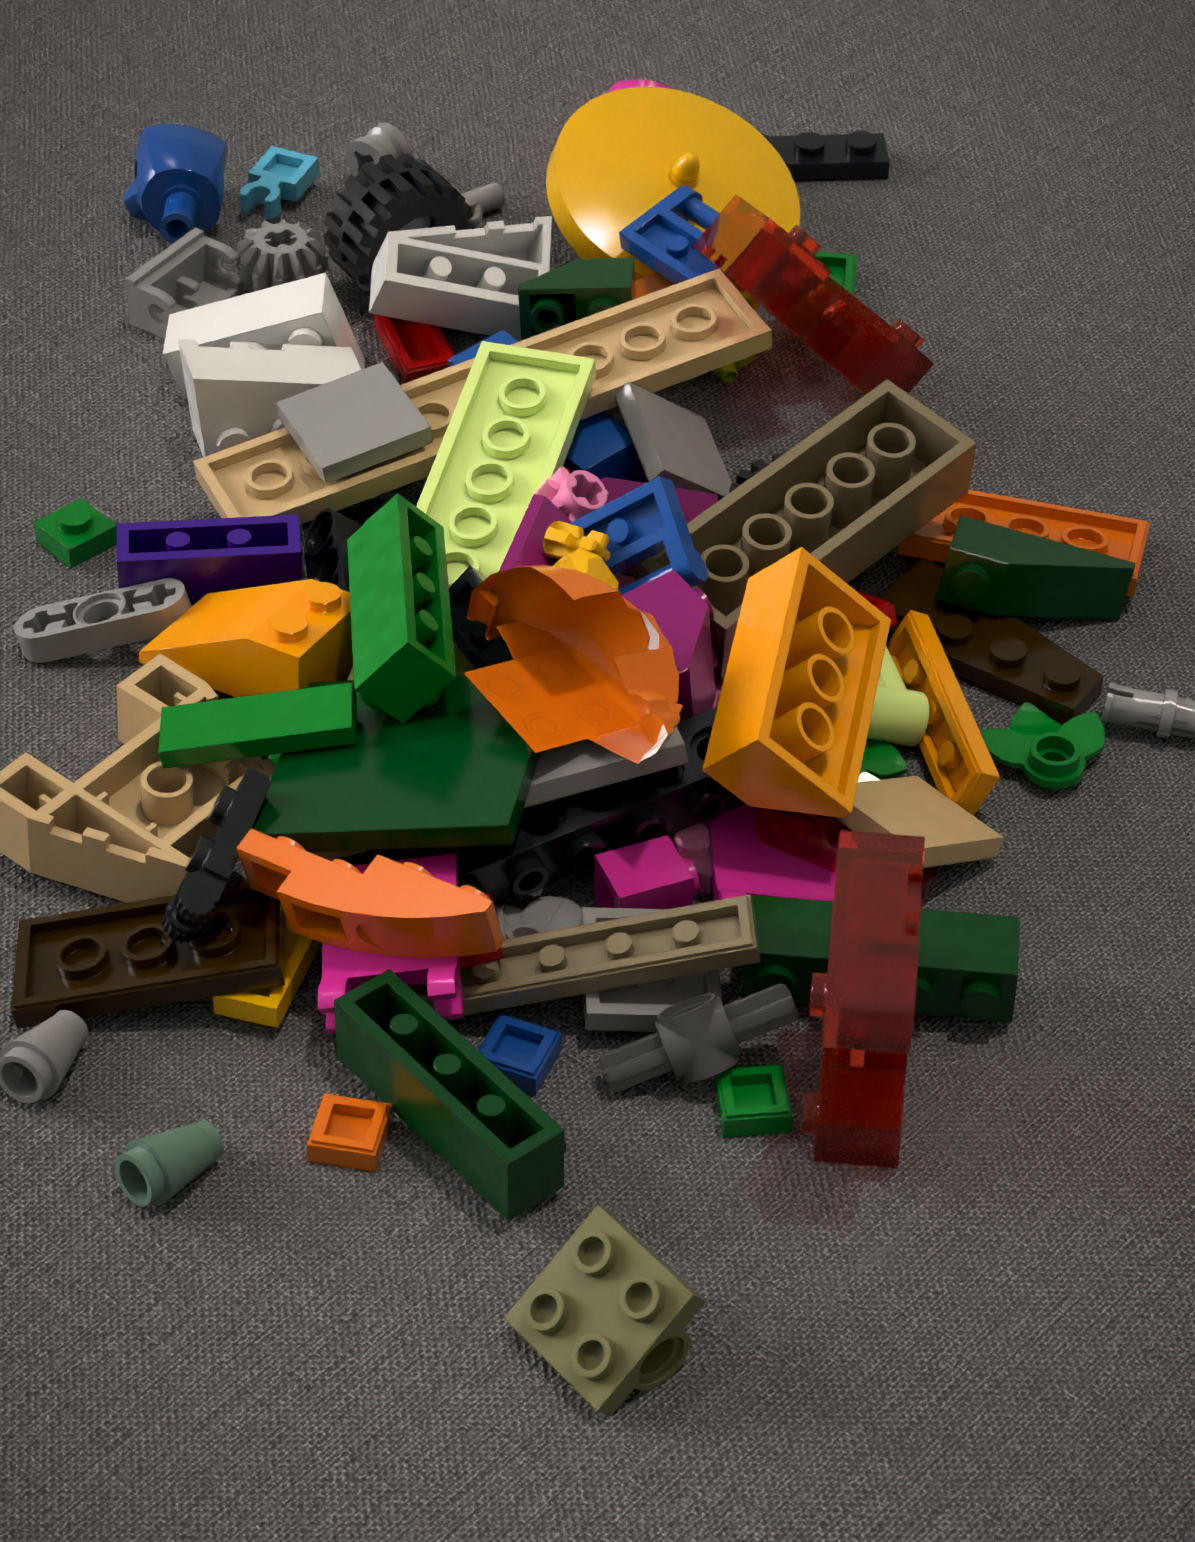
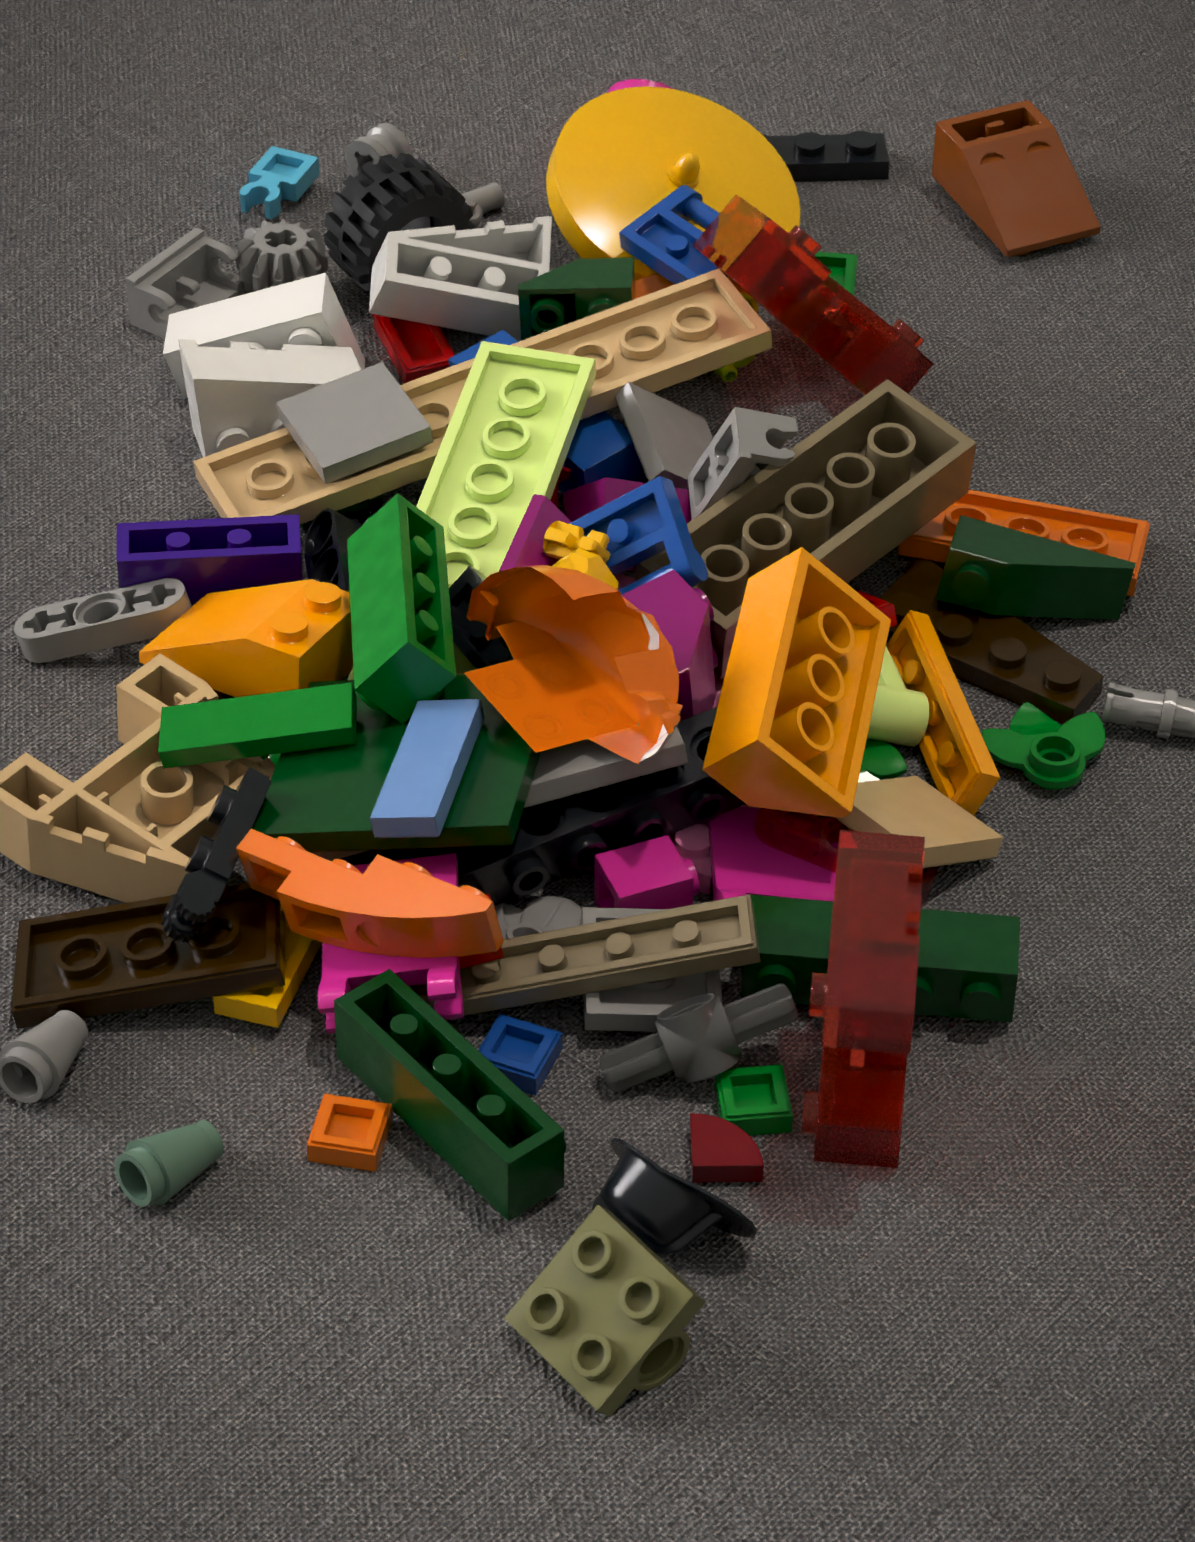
green plate [34,498,117,568] -> none
blue piece [124,123,228,244] -> none
bright pink gear [534,466,609,522] -> none
none -> medium blue tile [370,699,485,838]
none -> black piece [592,1137,758,1256]
none -> light grey hinge [687,407,798,520]
none -> dark red tile [689,1113,764,1183]
none -> dark orange slope [932,100,1101,257]

